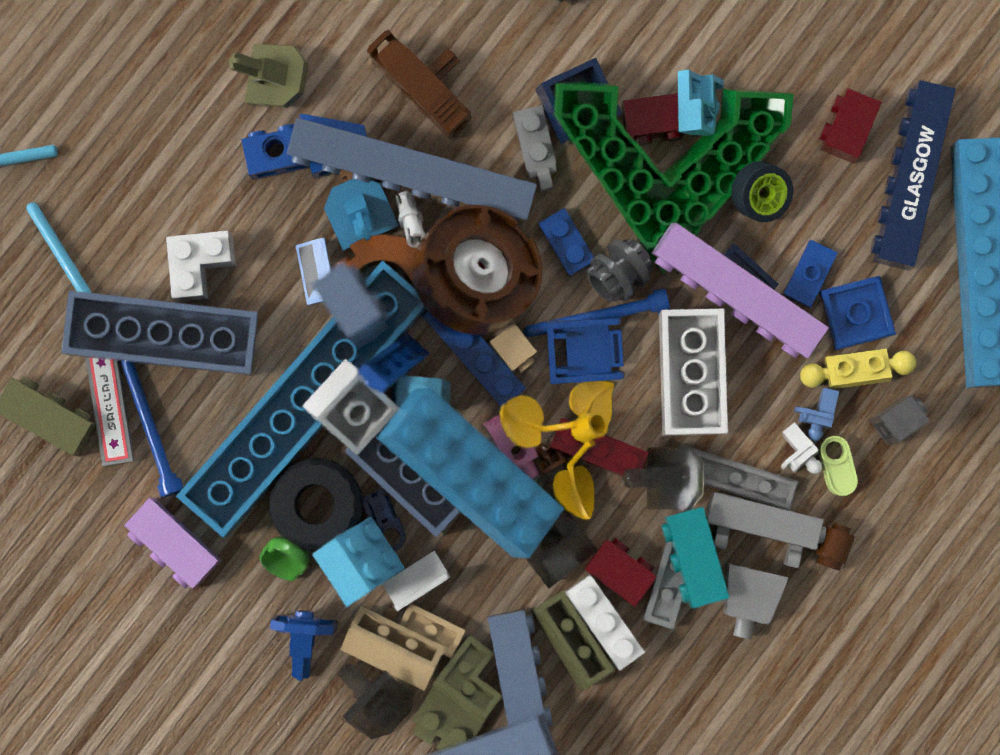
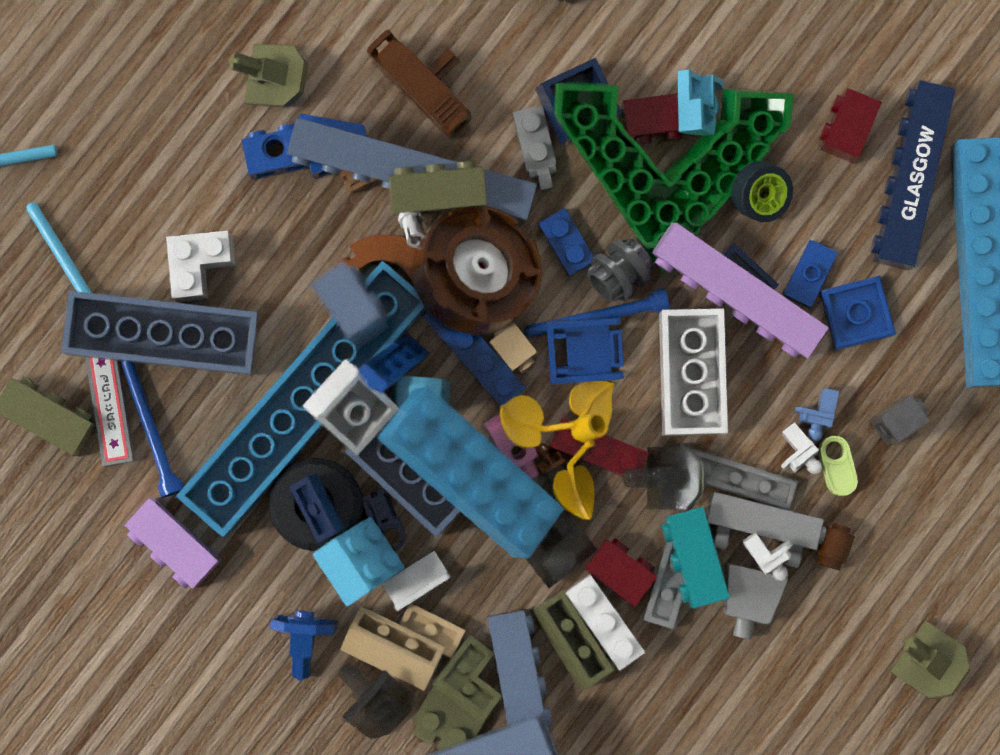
bright green hair [259,536,310,581] -> none
slope [296,238,332,305] -> none
dark azure piece [324,179,399,250] -> none
light yellow plate [800,349,916,389] -> none
none -> dark blue plate [290,473,344,543]
none -> olive brick [388,161,487,214]
none -> white piece [743,532,792,581]
none -> olive piece [890,621,970,699]

